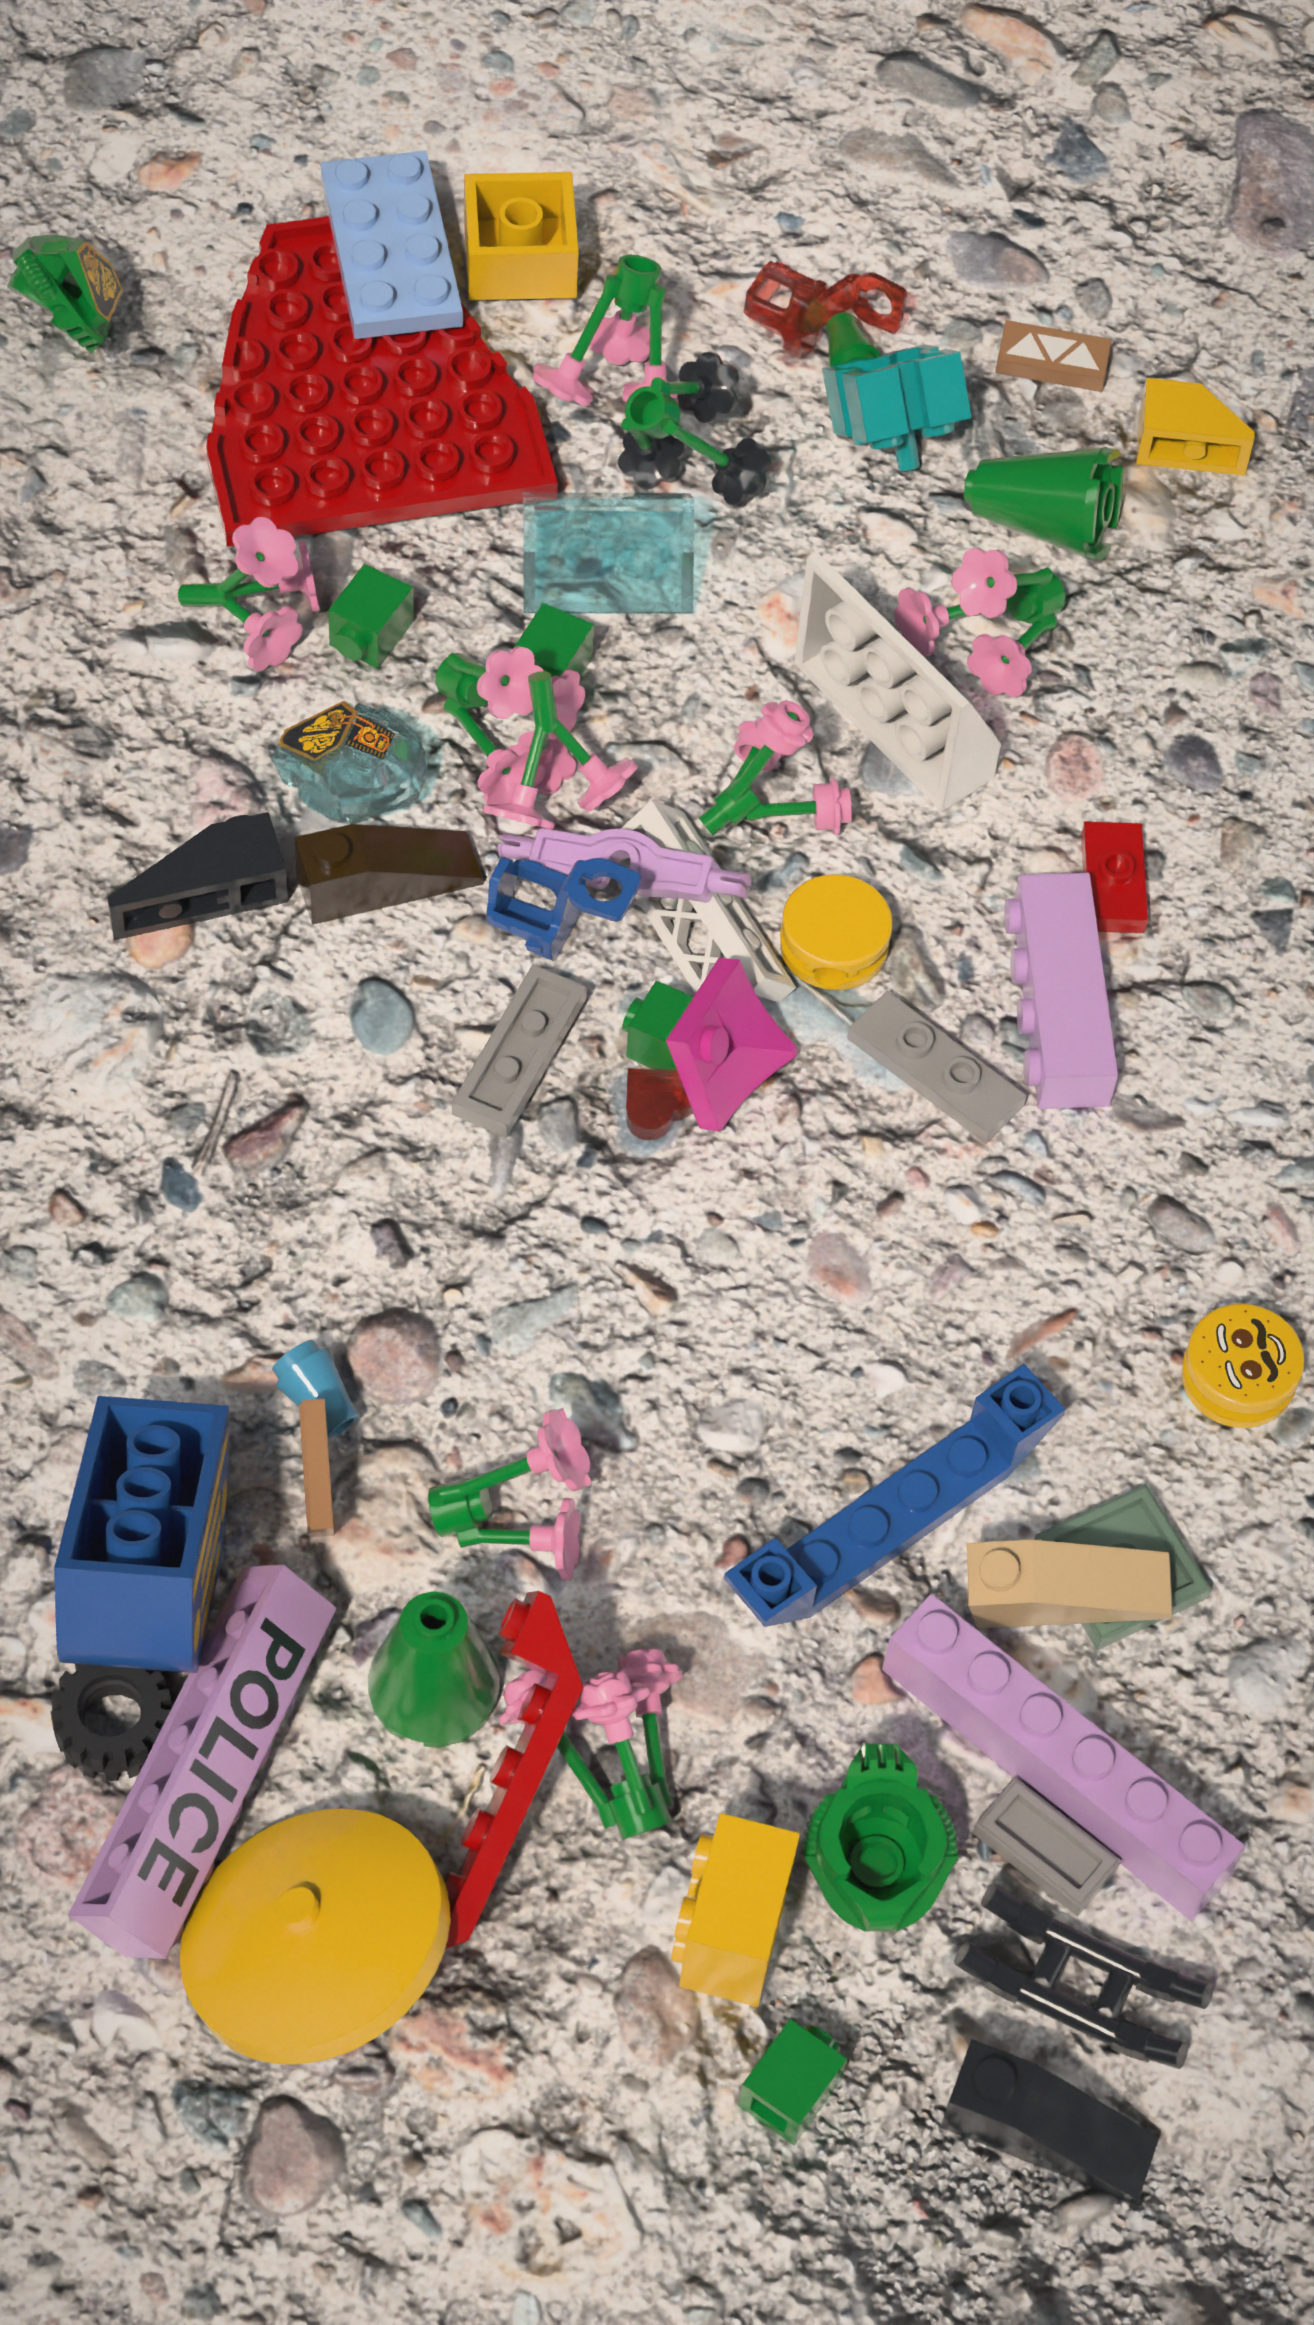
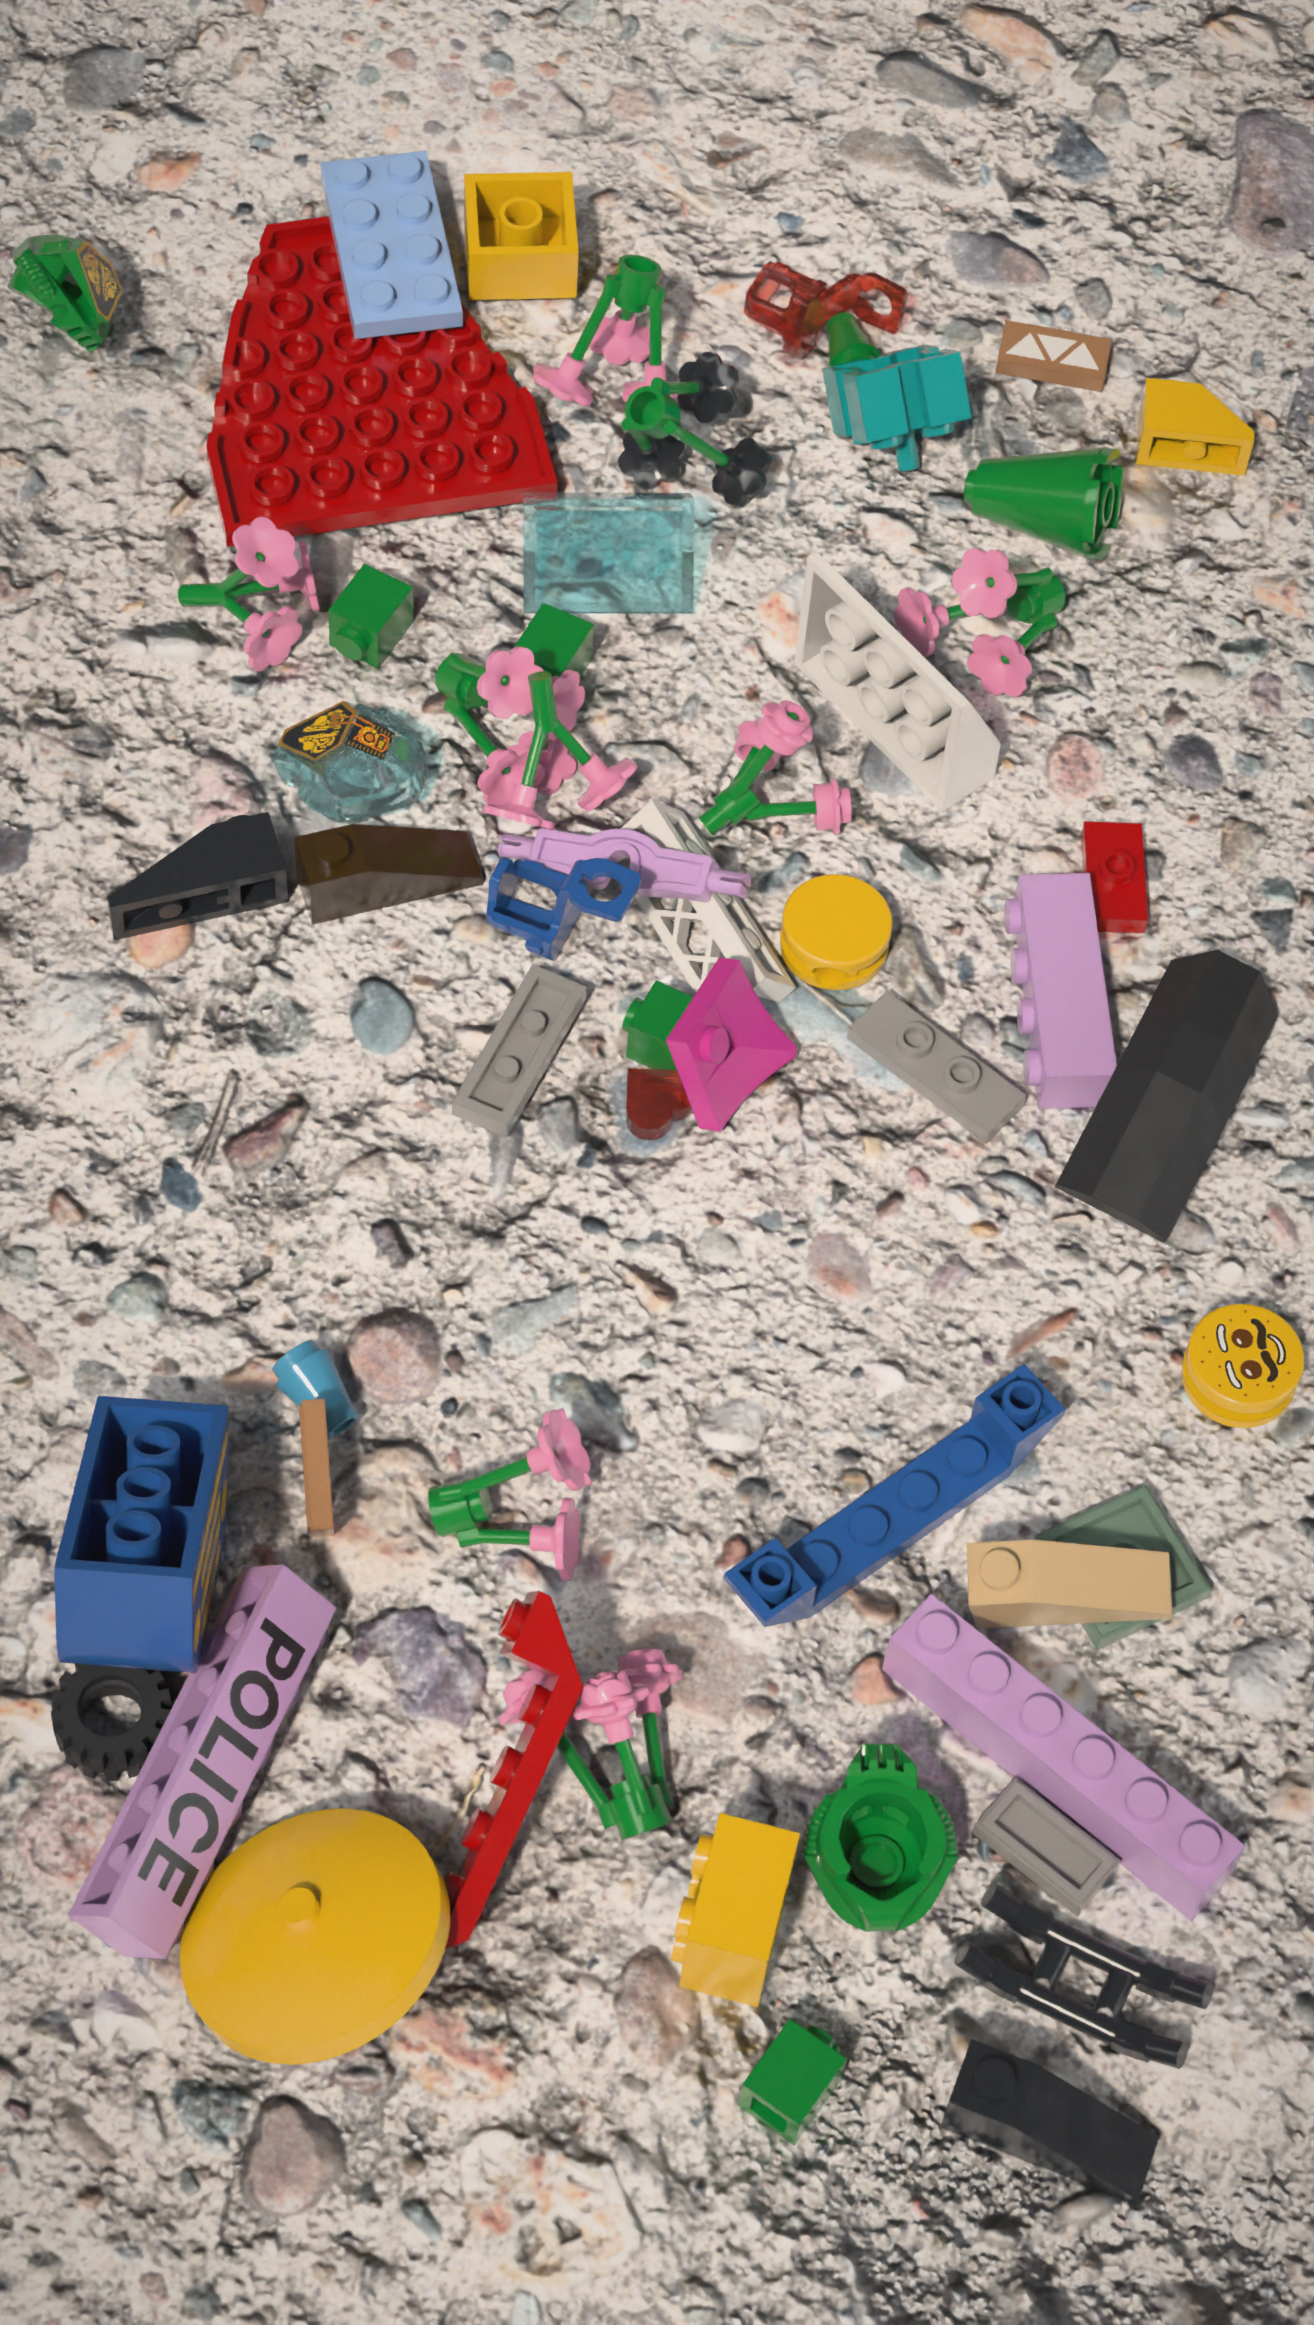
green cone [368,1591,500,1748] -> none
none -> black piece [1055,950,1278,1243]

